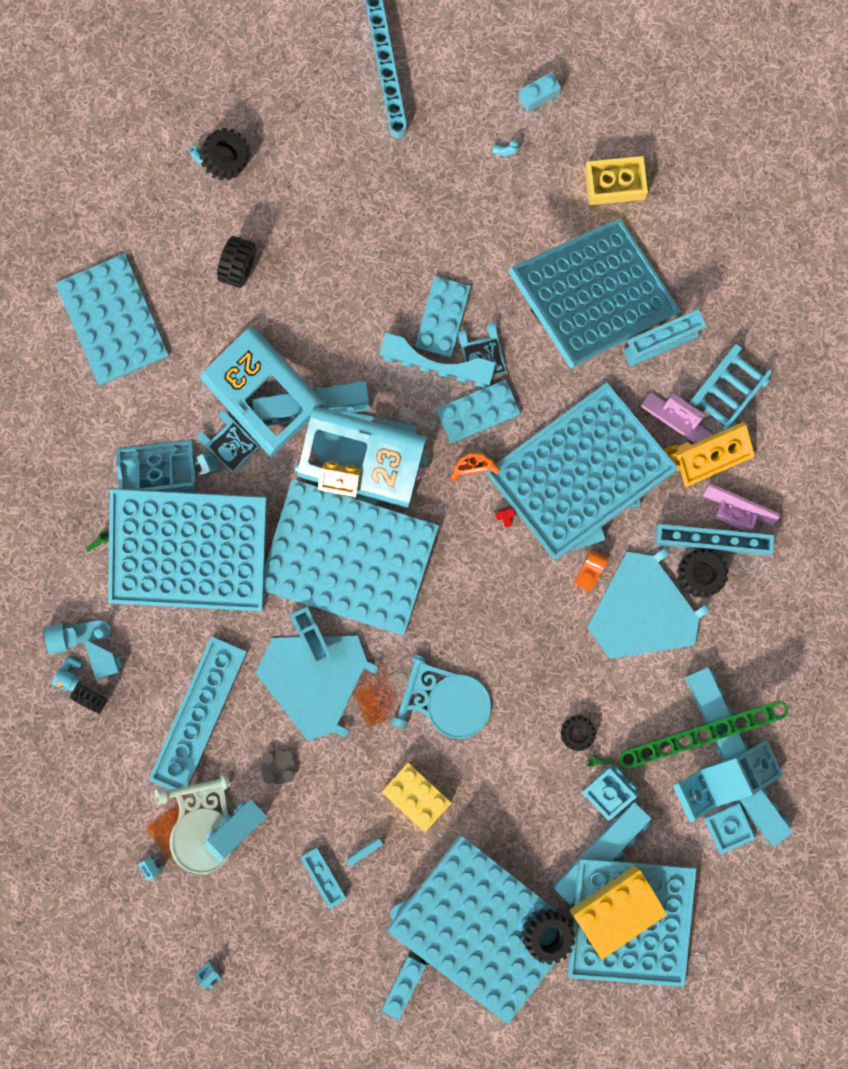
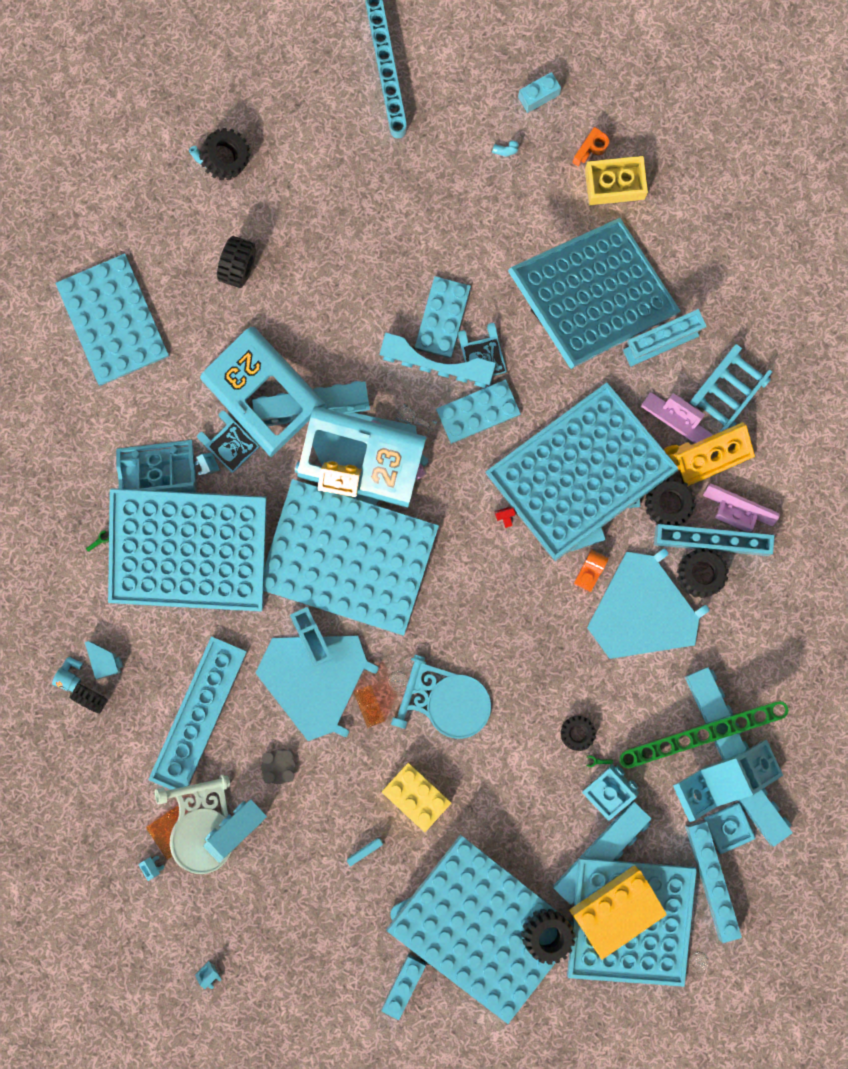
medium azure piece [43,620,111,655] -> none
medium azure plate [300,847,347,909] -> none
orange piece [450,452,501,481] -> none
none -> orange plate [572,127,609,167]
none -> black tyre [645,478,696,526]
none -> medium azure brick [685,820,742,943]

